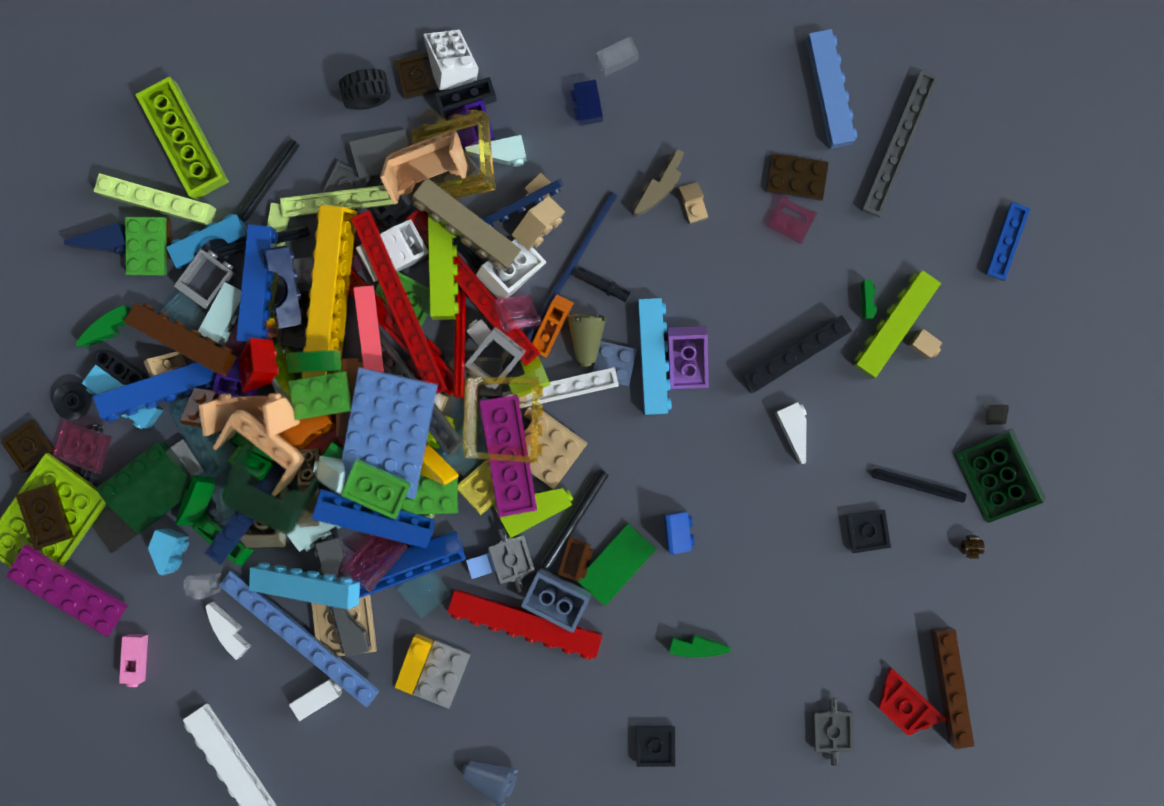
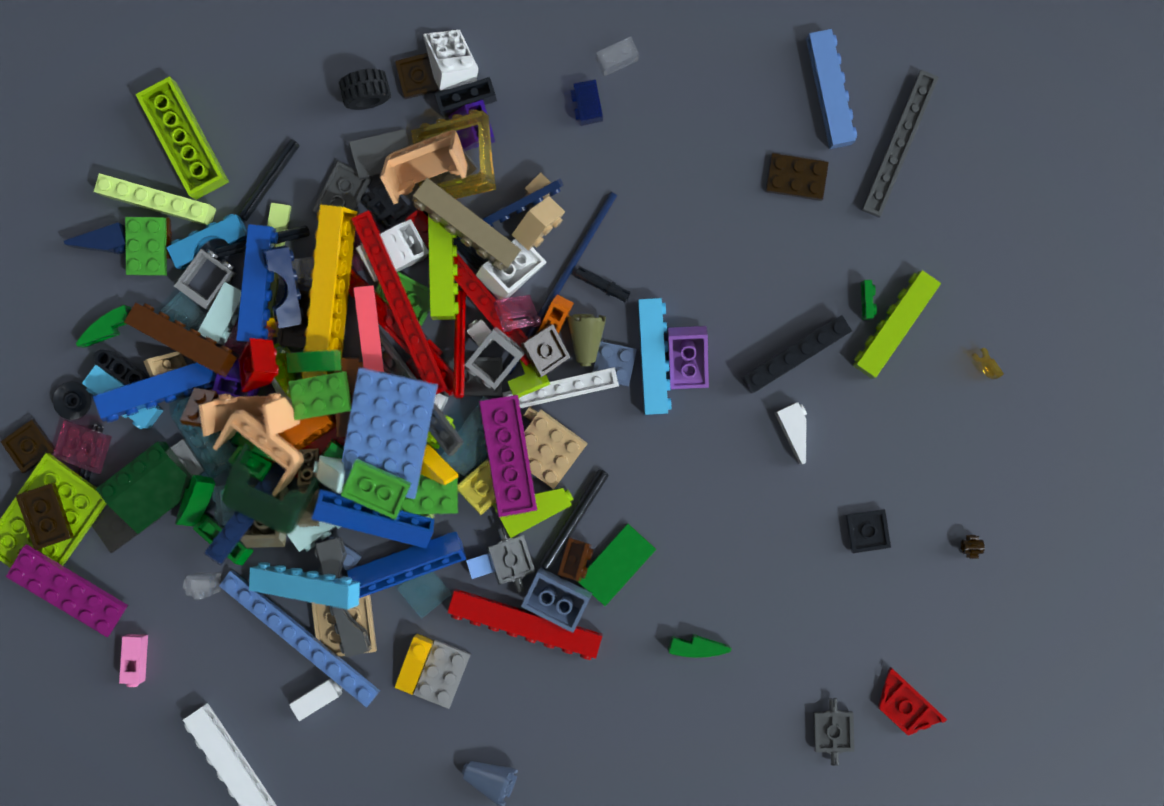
medium azure slope [148,528,189,575] -> none
white slope [206,602,251,660] -> none
yellowish green tile [280,185,394,218] -> none
clear pink plate [340,535,408,592] -> none
clear yellow windscreen [464,377,543,463] -> none
light aqua slope [465,135,527,167] -> none
dark tan slope [632,149,684,217] -> none
black plate [636,726,675,767] -> none
blue slope [663,511,695,555] -> none
tan slope [679,182,708,224] -> none
clear pink plate [767,196,817,244] -> none
black axle [872,468,966,503] -> none
tan brick [908,329,942,359] -> none
reddish brown brick [930,627,975,749] -> none
dark green slope [955,428,1046,523] -> none
blue plate [985,202,1031,281] -> none
clear smoke slope [986,405,1009,424] -> none
none -> plate [520,324,570,377]
none -> clear yellow plate [972,348,1004,380]

